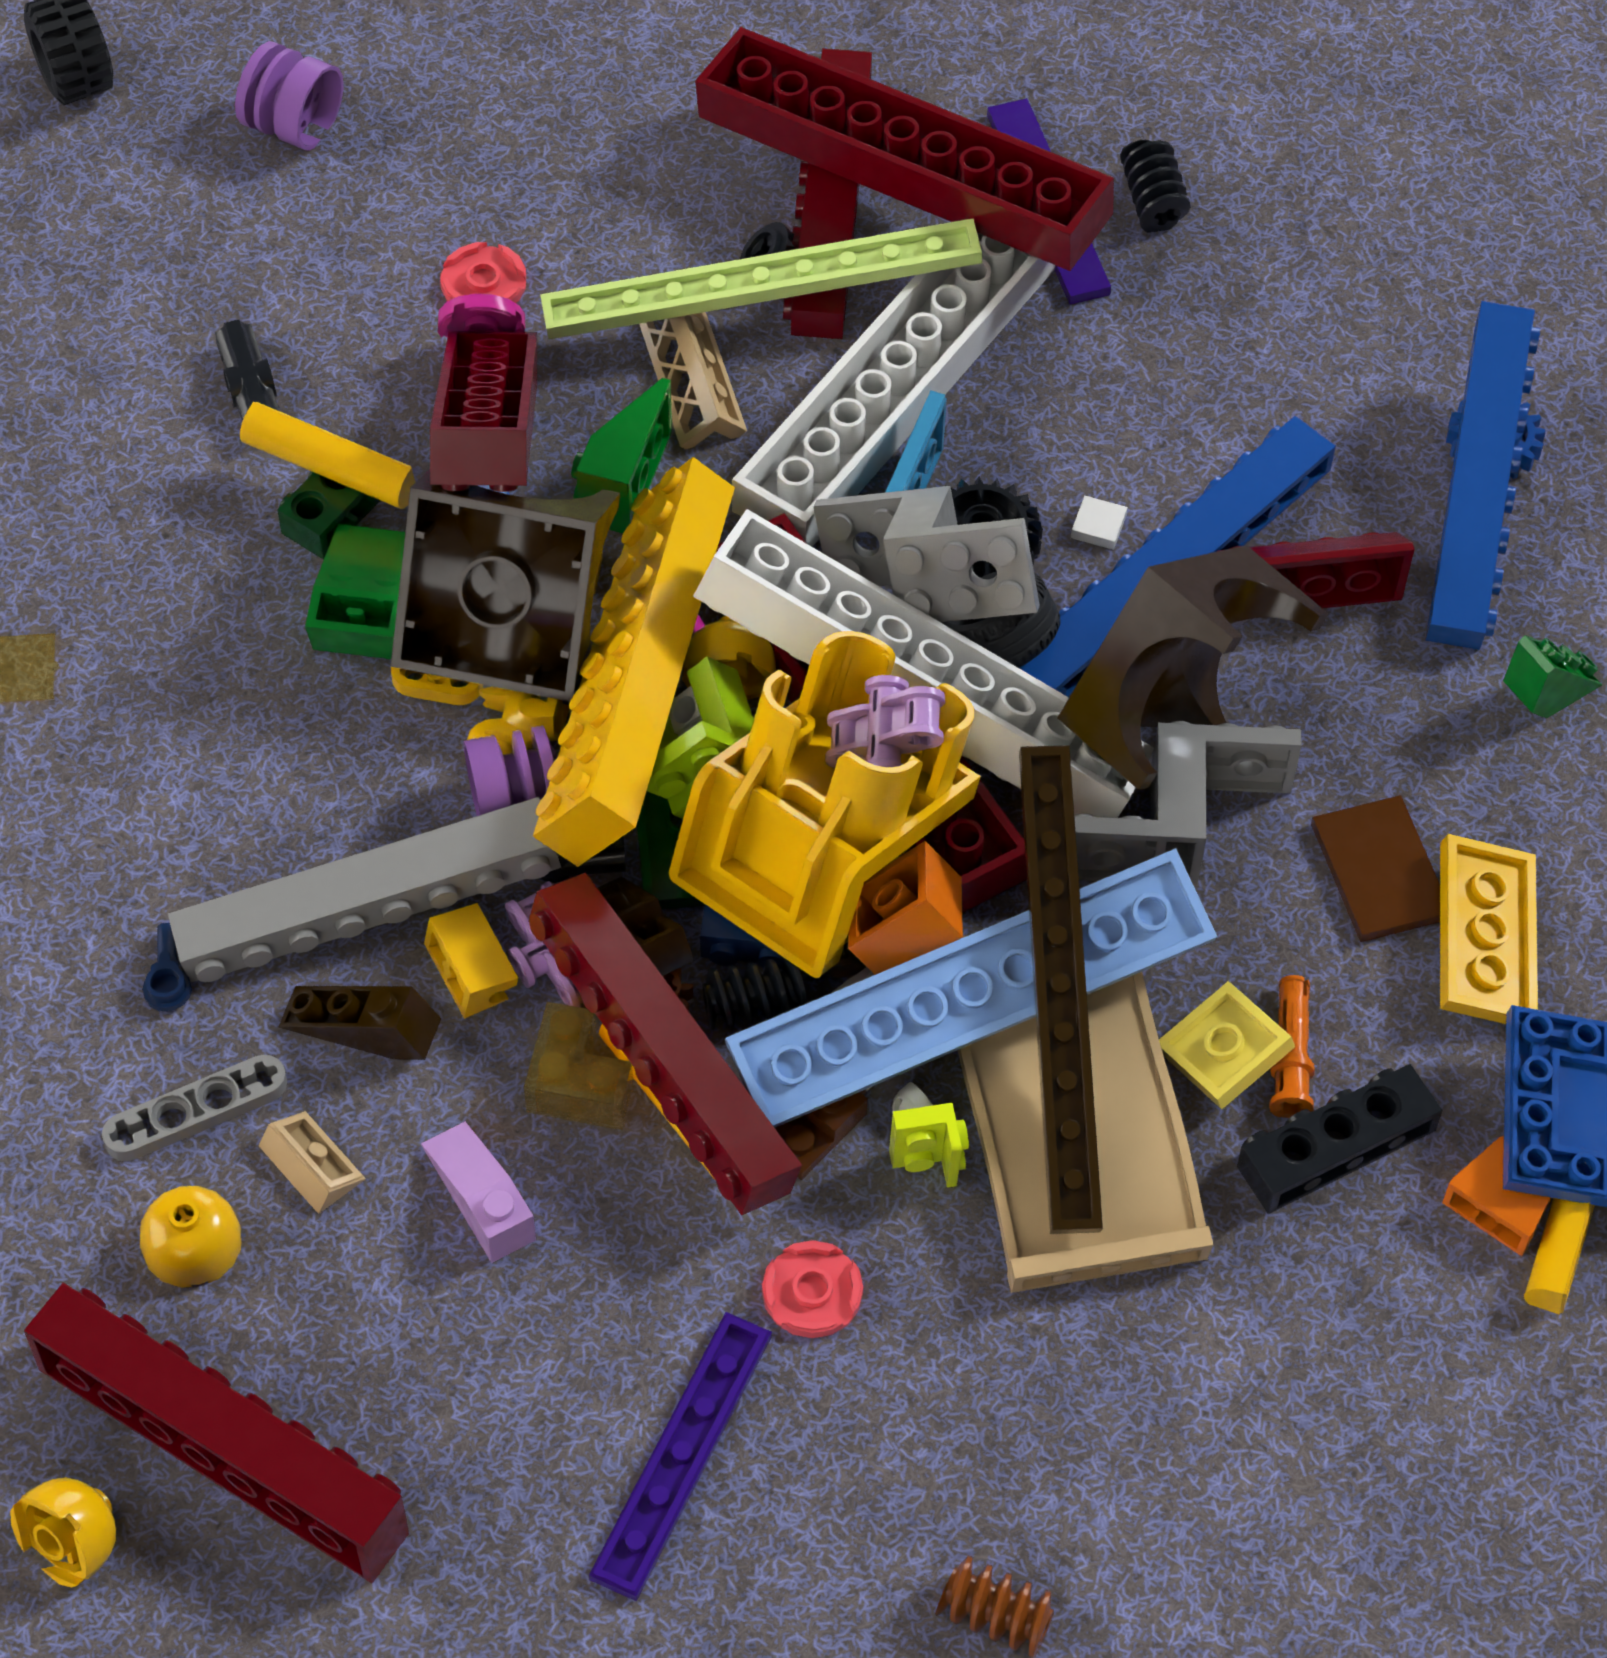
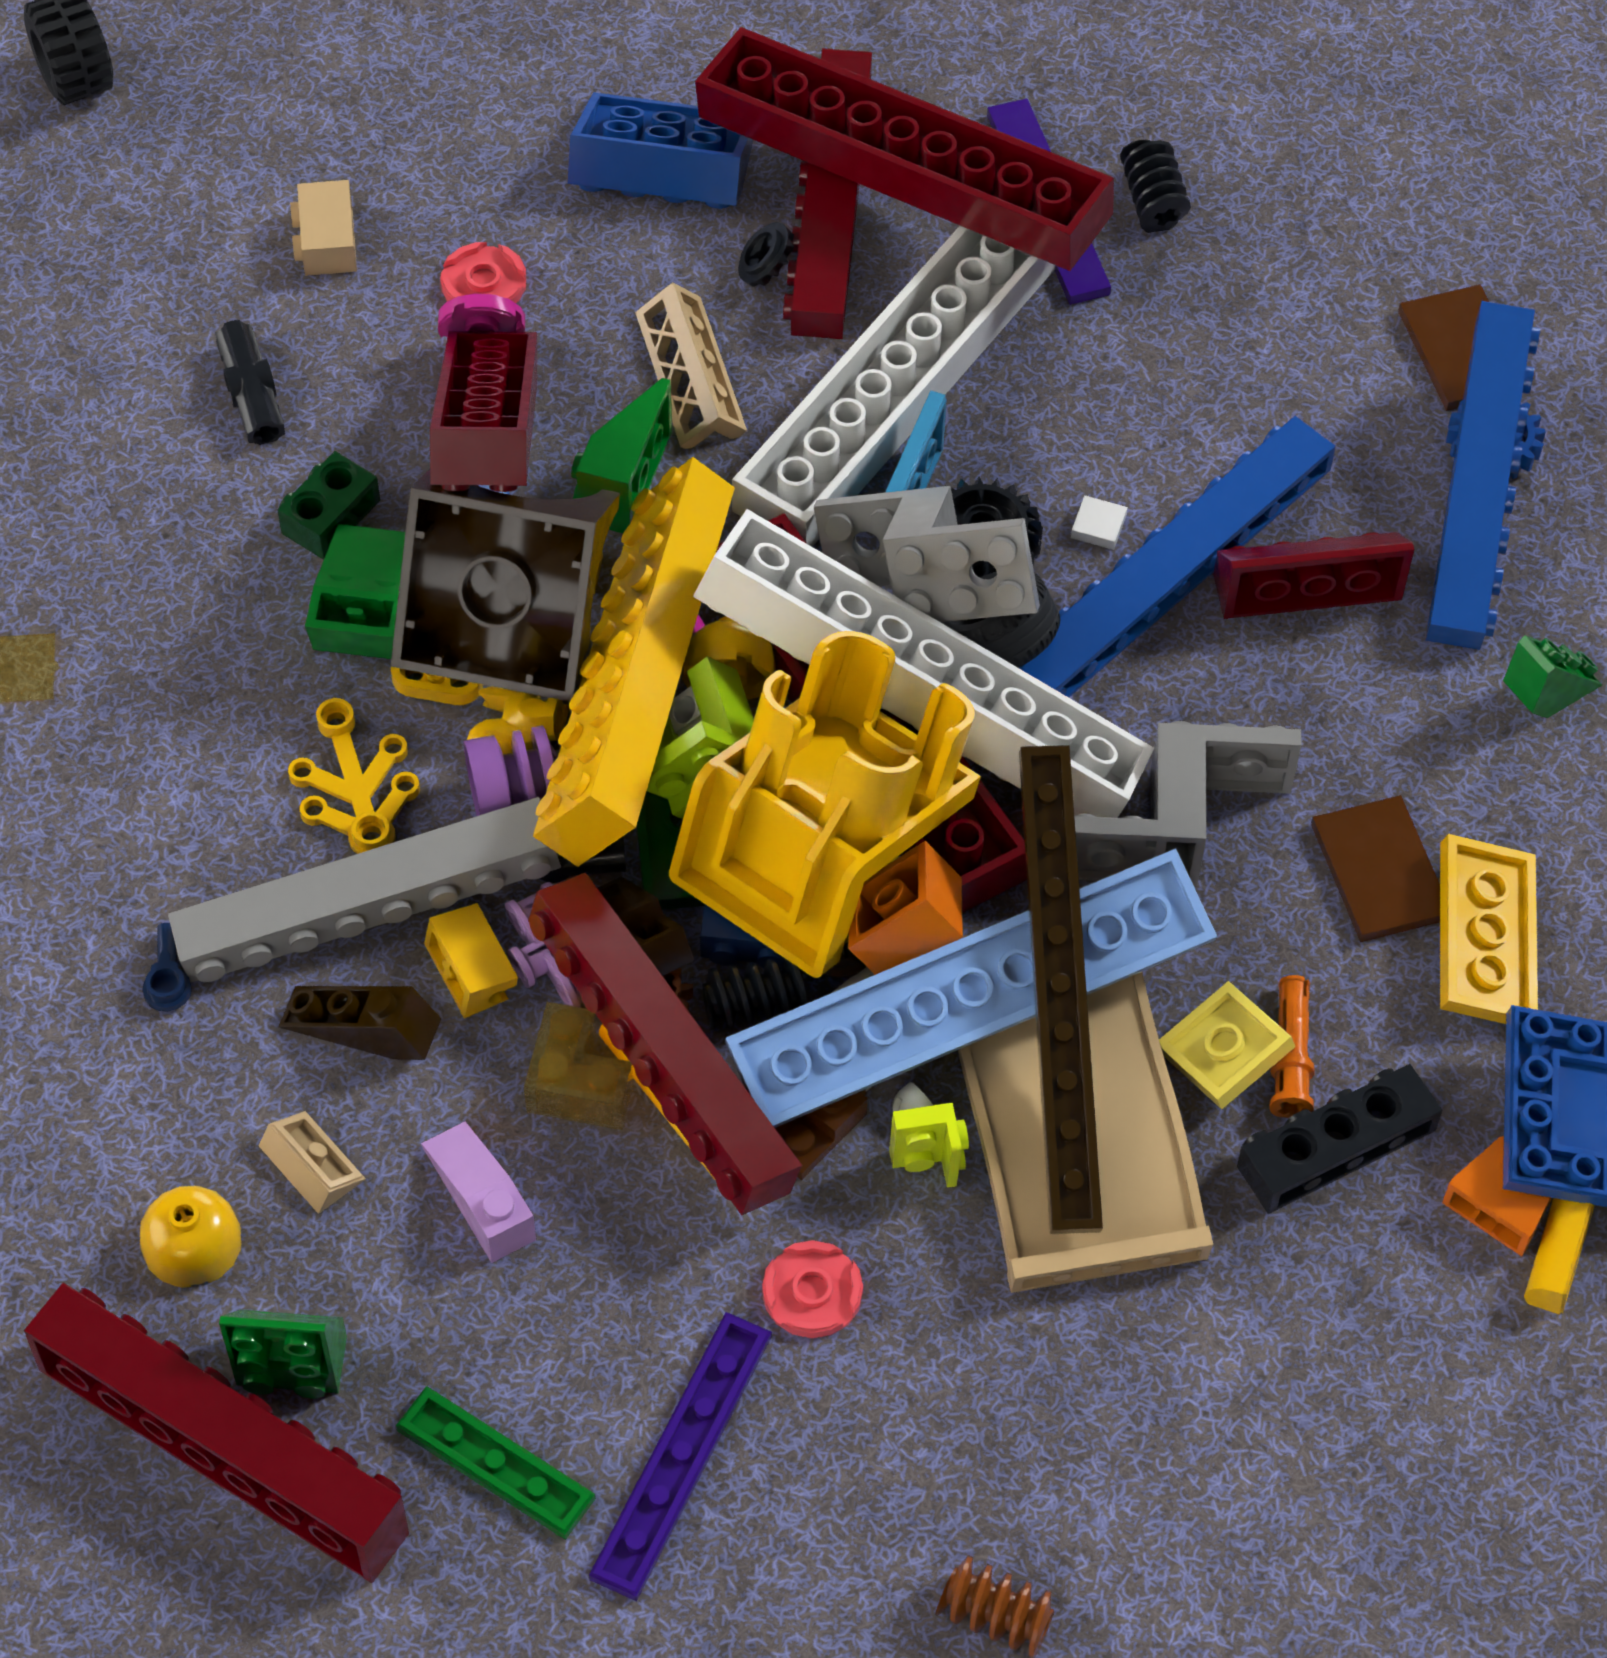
yellow cylinder [10,1477,116,1588] -> none
light grey beam [102,1055,287,1162] -> none
medium lavender wheel [235,41,344,150] -> none
yellow brick [240,402,416,509] -> none
yellowish green plate [540,218,982,340] -> none
lavender axle [825,675,945,768] -> none
dark brown piece [1057,545,1329,790] -> none
none -> green slope [219,1309,347,1399]
none -> yellow plant [288,698,420,854]
none -> tan brick [290,180,357,276]
none -> green tile [396,1386,596,1540]
none -> blue slope [567,92,753,209]
none -> reddish brown tile [1398,284,1489,411]

